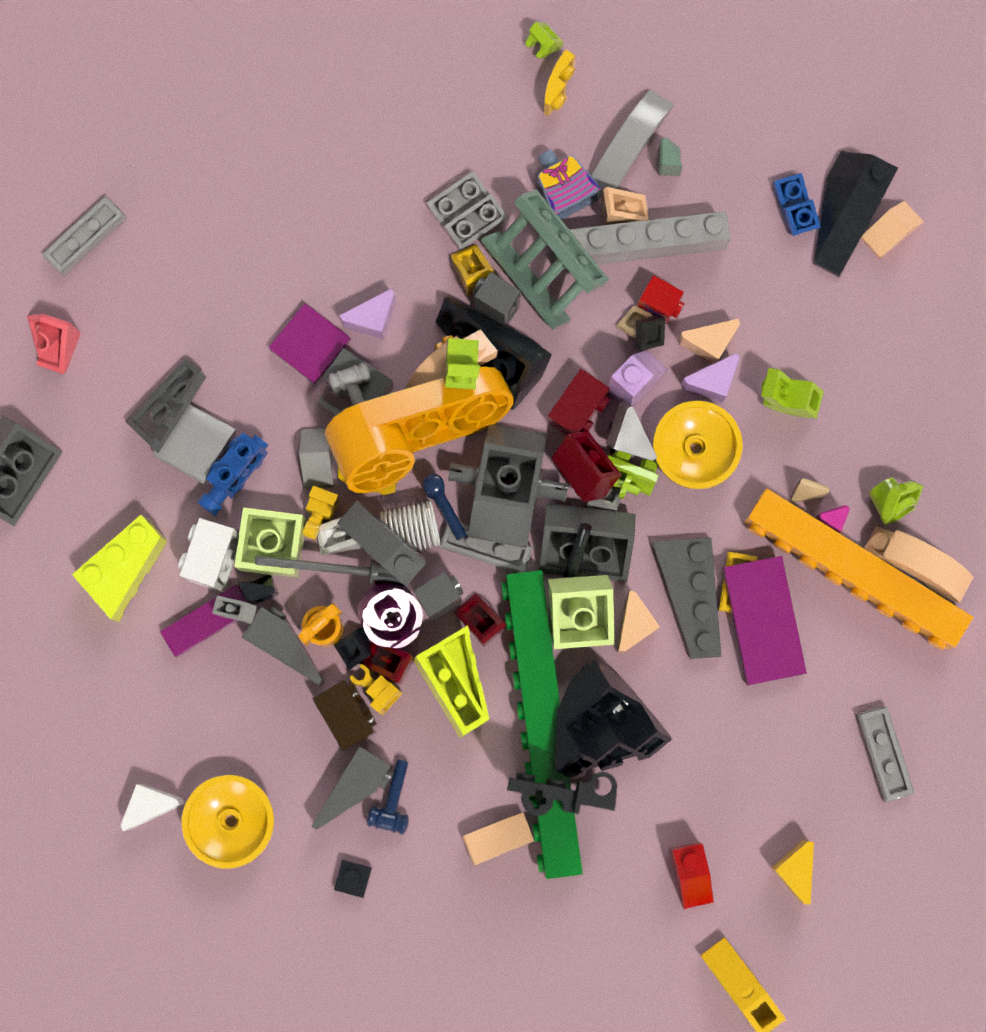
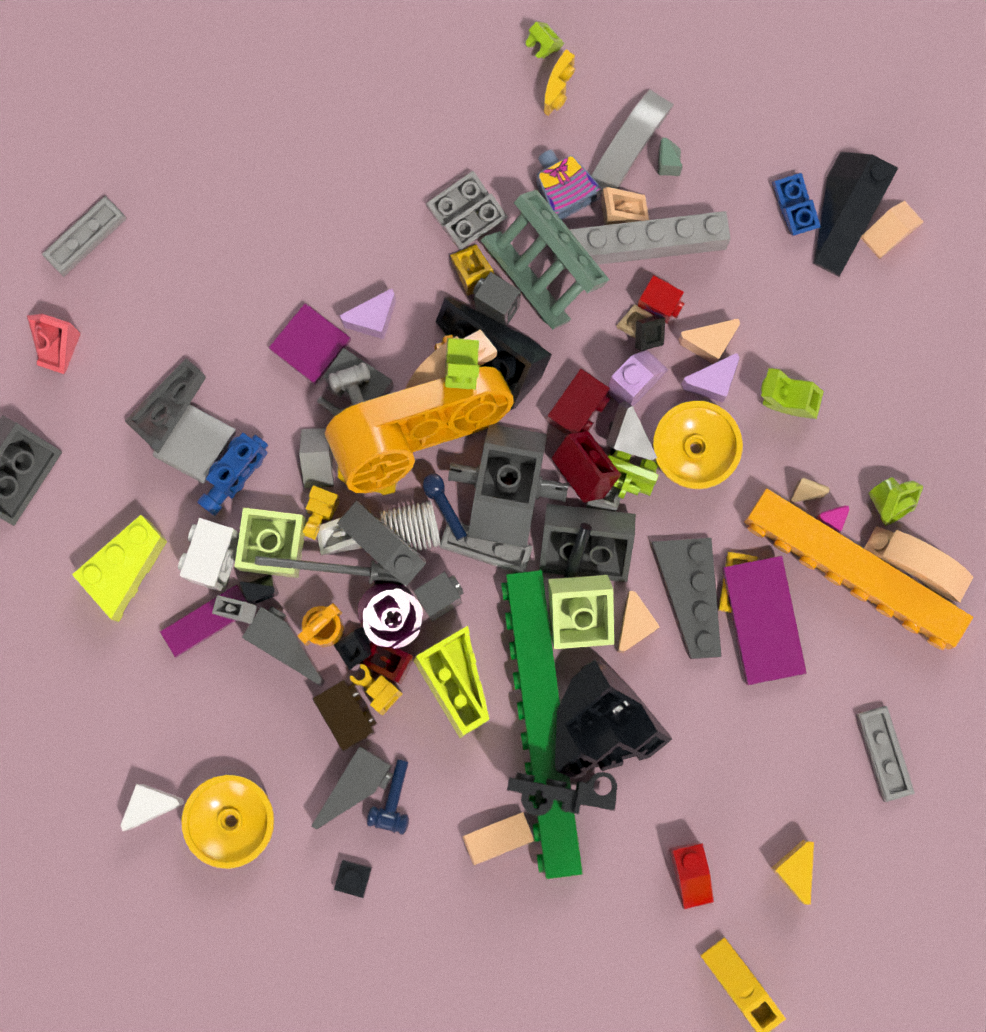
dark red slope [453,593,506,647] -> none

